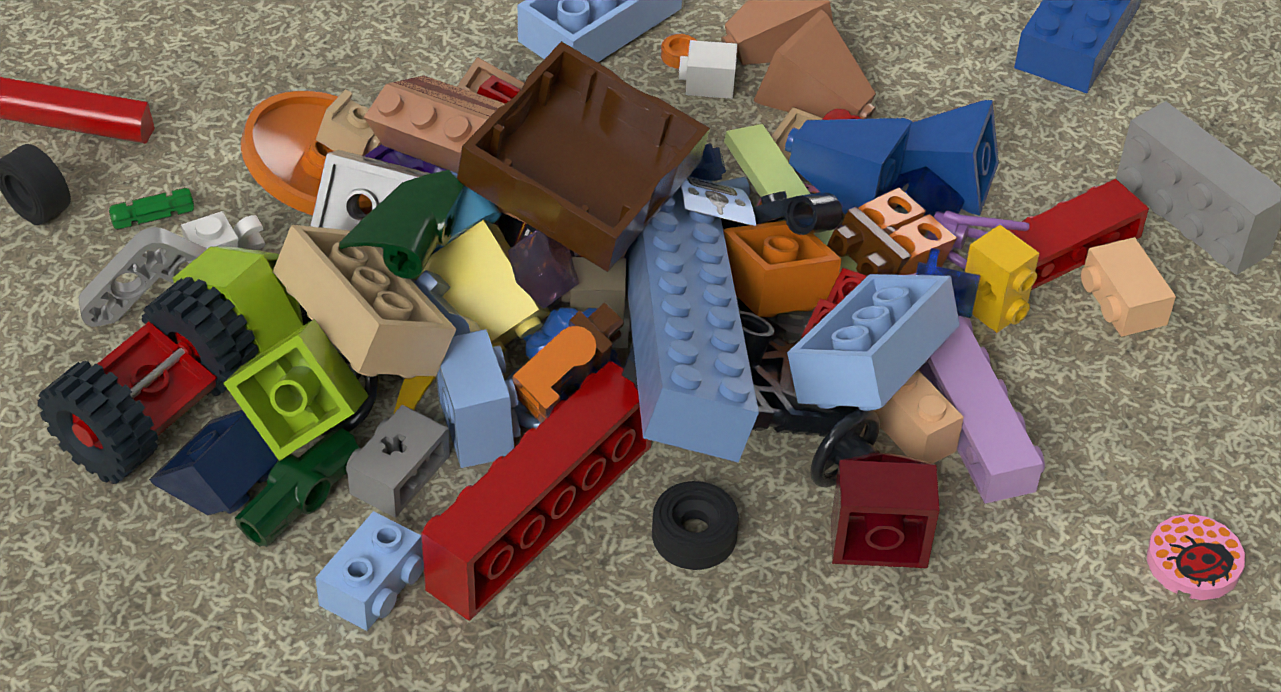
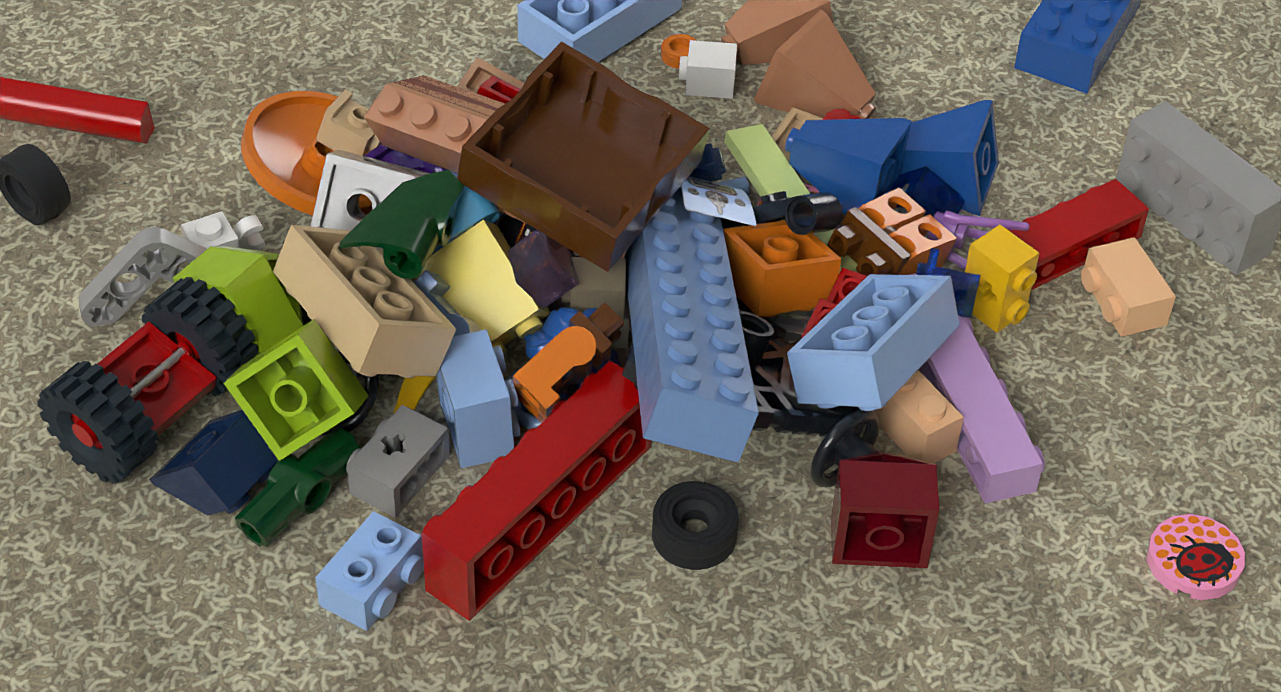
green axle [109,187,194,230] -> none

